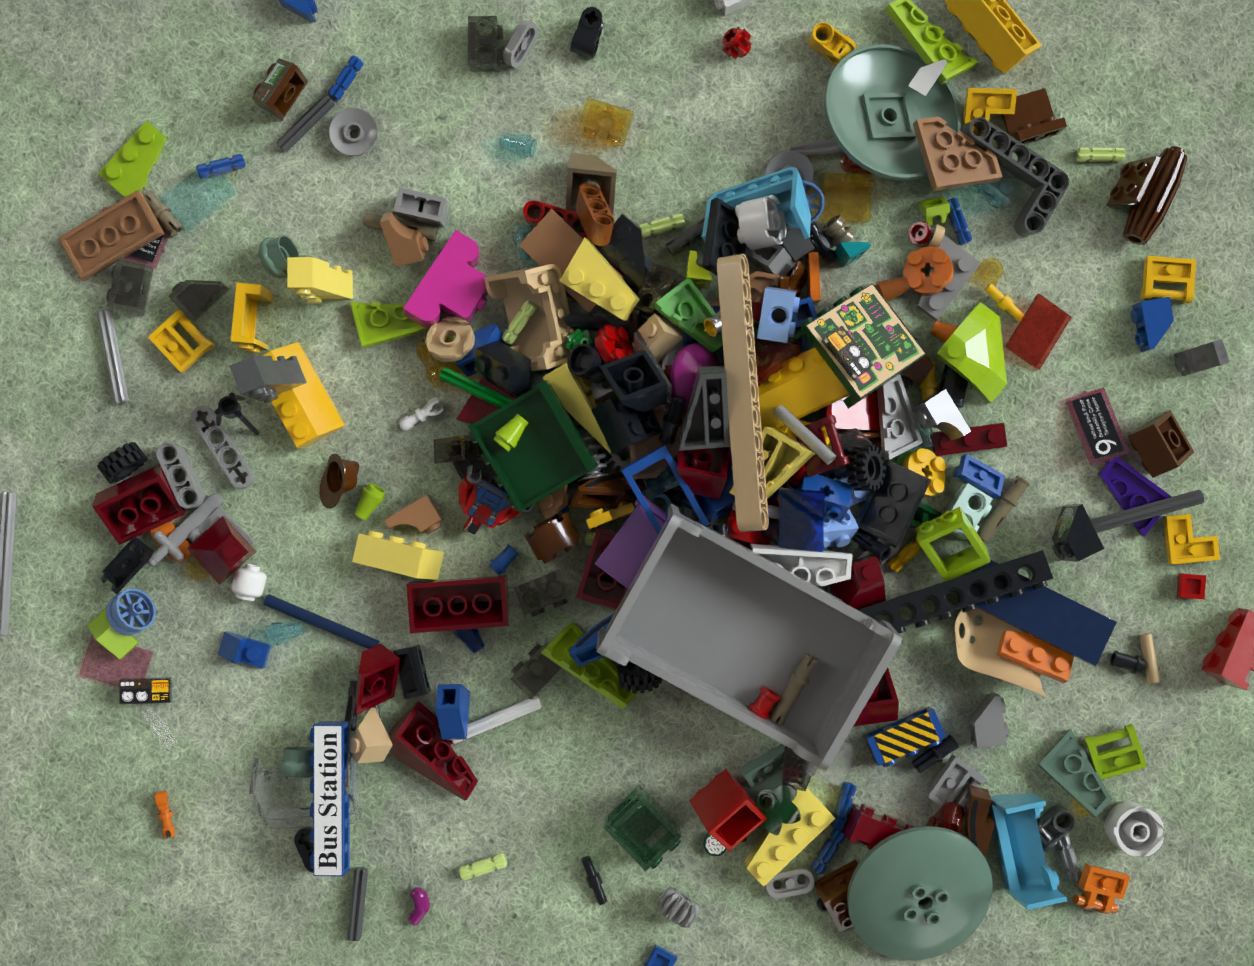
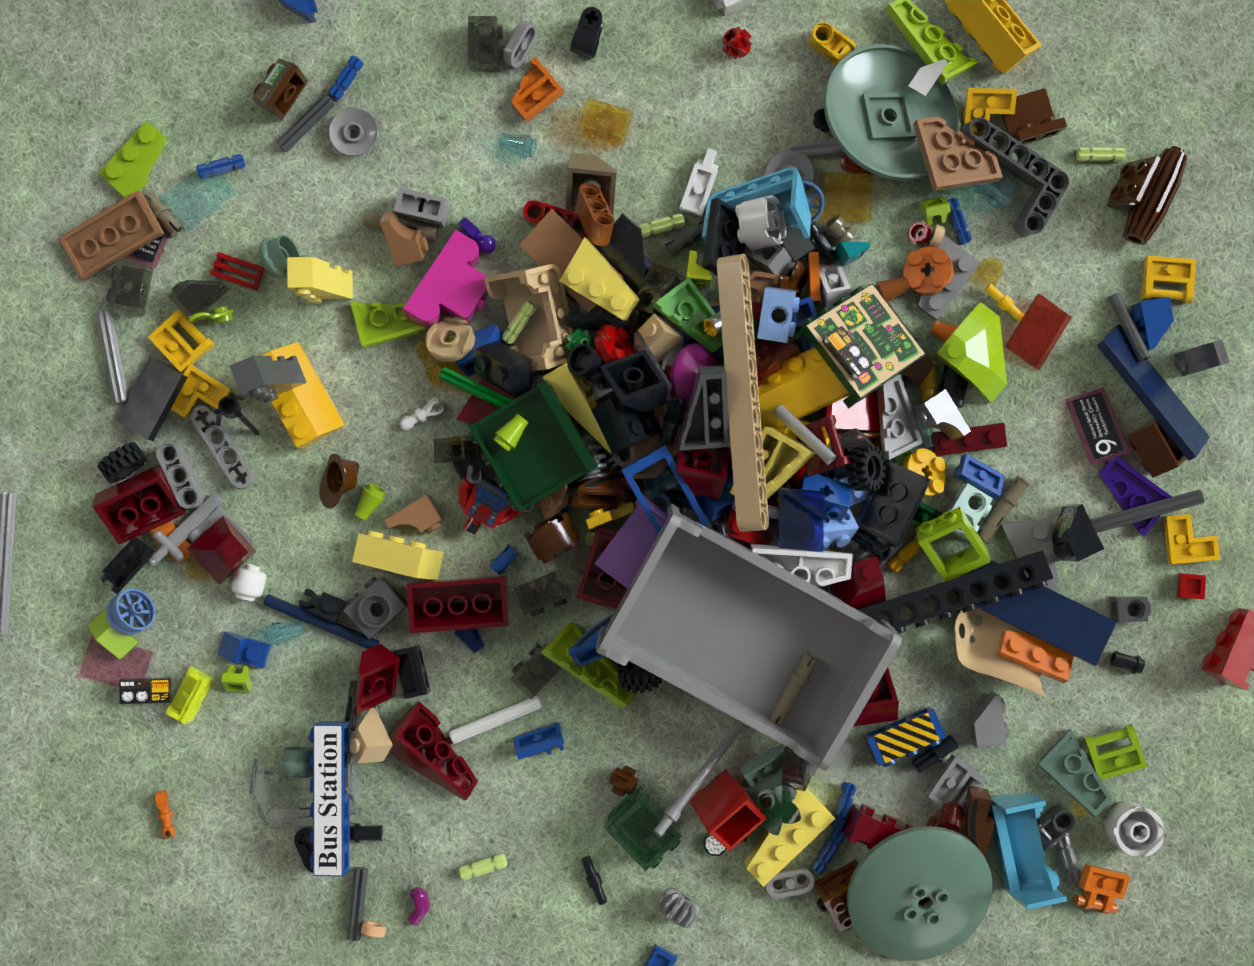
yellow panel [231,282,273,353] -> none
blue slope [436,684,470,740] -> none
clear light blue cone [512,225,533,260] -> none
red bush [748,685,781,719] -> none
tan piece [1139,633,1160,683] -> none
none -> black tile [116,357,188,441]
none -> neon yellow hinge [165,666,215,725]
none -> yellow plate [171,364,233,418]
none -> lime plate [189,305,234,324]
none -> red tile [210,252,265,291]
none -> lime tile [221,665,252,693]
none -> black plate [299,589,346,625]
none -> dark grey brick [343,577,408,639]
none -> black pin [350,823,383,843]
none -> light nougat tile [361,921,387,937]
none -> dark purple plate [457,217,496,254]
none -> orange wing [511,57,564,123]
none -> blue plate [513,722,564,760]
none -> reddish brown gear [609,765,639,797]
none -> light grey bar [653,720,747,837]
none -> white hinge [679,148,719,218]
none -> black plate [813,108,830,132]
none -> white slope [819,261,851,309]
none -> light grey wing [1000,519,1059,592]
none -> dark blue tile [1097,324,1210,461]
none -> dark grey piece [1108,293,1151,362]
none -> dark grey brick [1110,596,1151,622]

